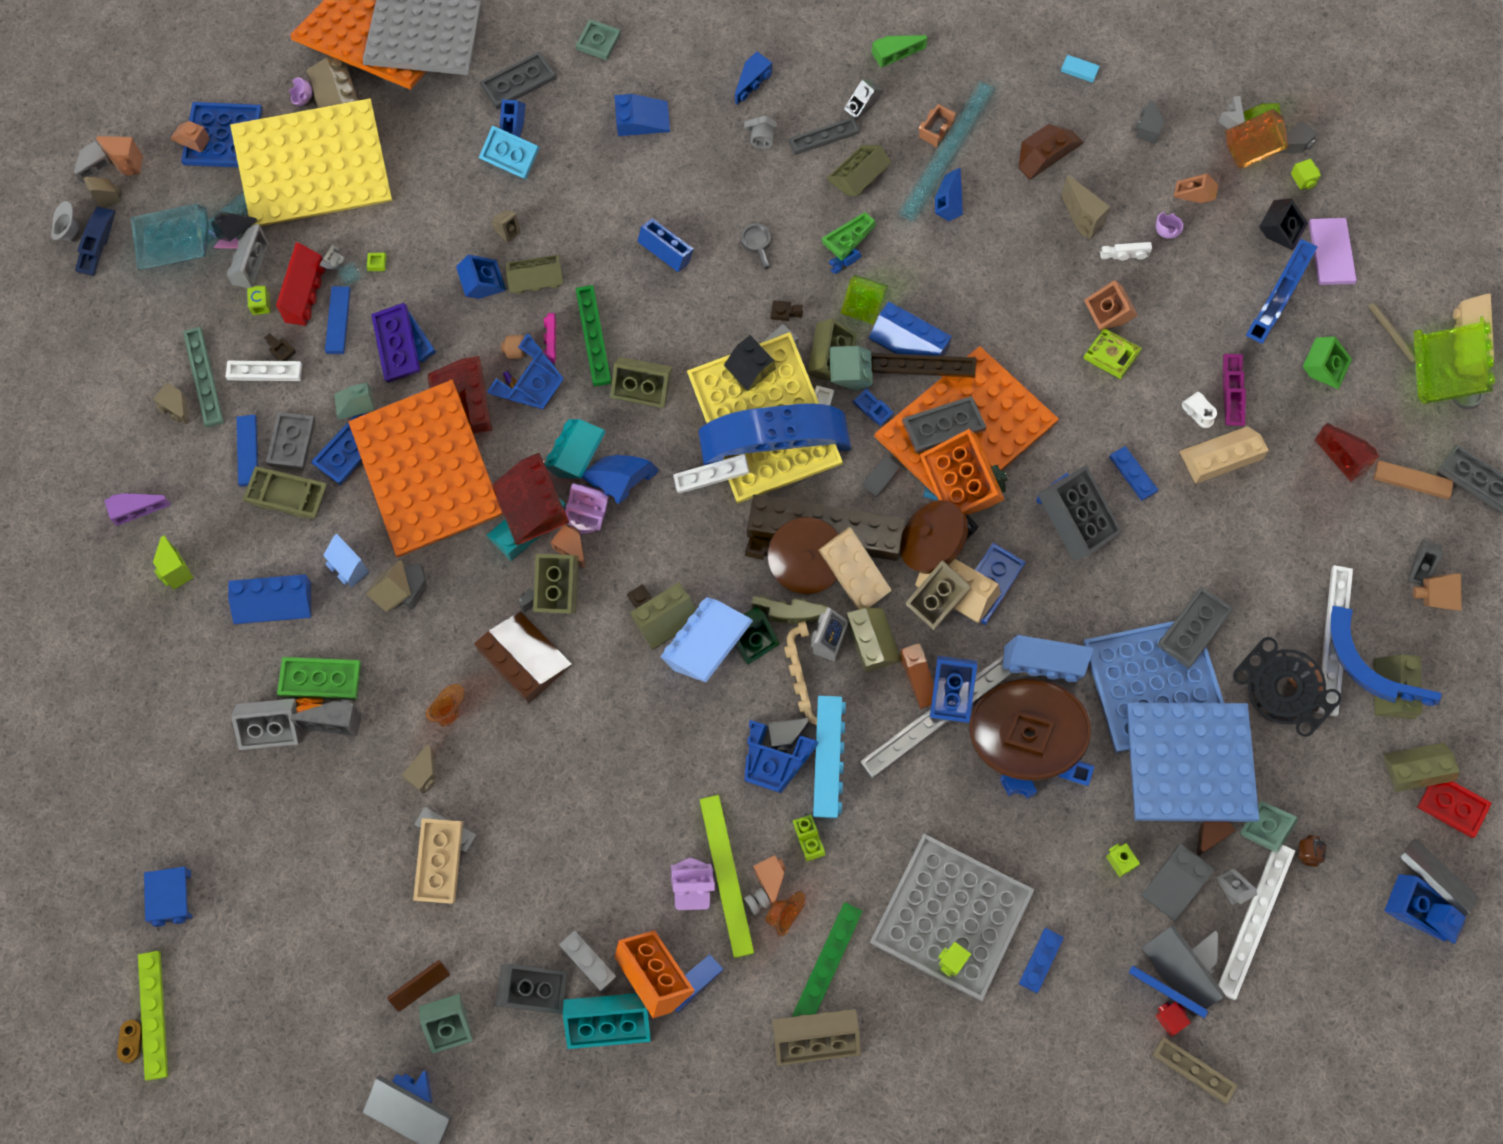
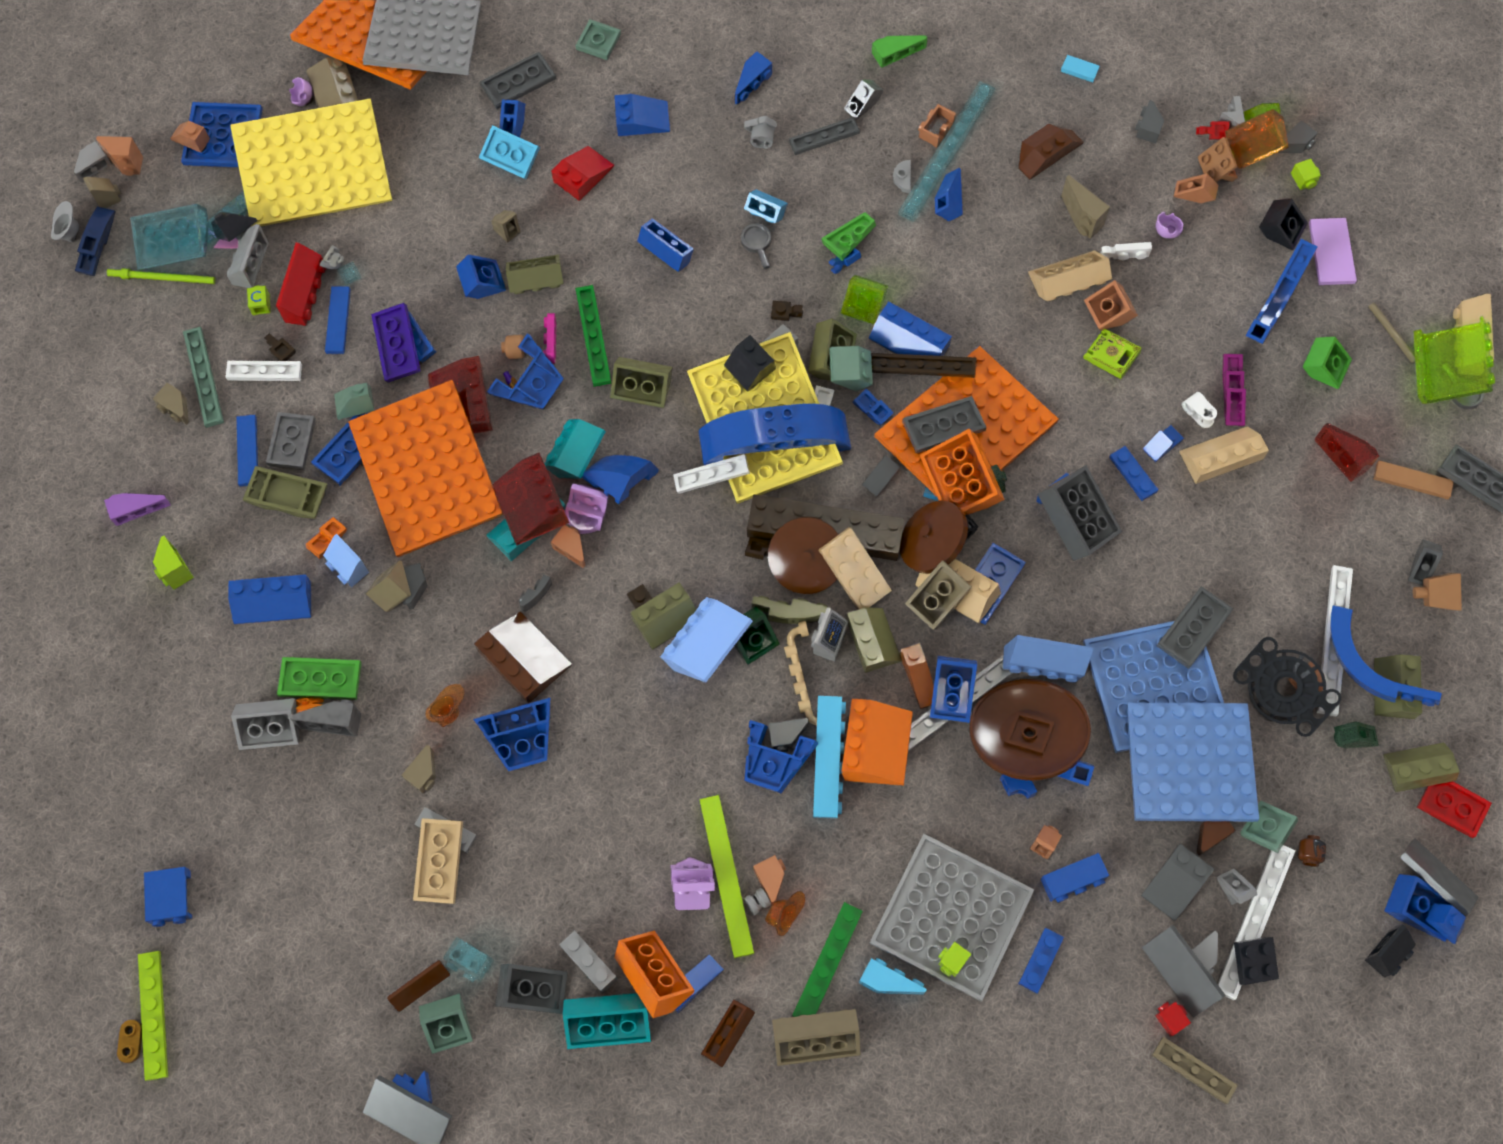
lime tile [367,253,387,271] -> none
olive slope [533,554,579,614] -> none
lime slope [792,815,825,862] -> none
olive slope [827,145,892,196] -> none
lime brick [1106,843,1140,877] -> none
blue tile [1129,966,1208,1019] -> none
none -> lime bar [107,268,216,284]
none -> orange slope [306,517,347,559]
none -> clear light blue brick [443,937,494,983]
none -> blue wedge [473,697,551,771]
none -> red slope [551,146,614,201]
none -> reddish brown slope [701,1000,755,1067]
none -> dark azure brick [744,189,788,223]
none -> orange slope [842,699,913,786]
none -> medium azure slope [859,958,927,994]
none -> light grey plate [893,160,911,193]
none -> tan slope [1028,250,1112,301]
none -> nougat slope [1030,825,1062,860]
none -> blue brick [1040,853,1109,903]
none -> slope [1143,425,1184,462]
none -> red plate [1196,121,1230,140]
none -> medium nougat bracket [1198,137,1238,183]
none -> black plate [1234,937,1279,985]
none -> clear green slope [1334,721,1379,749]
none -> black slope [1365,924,1416,978]

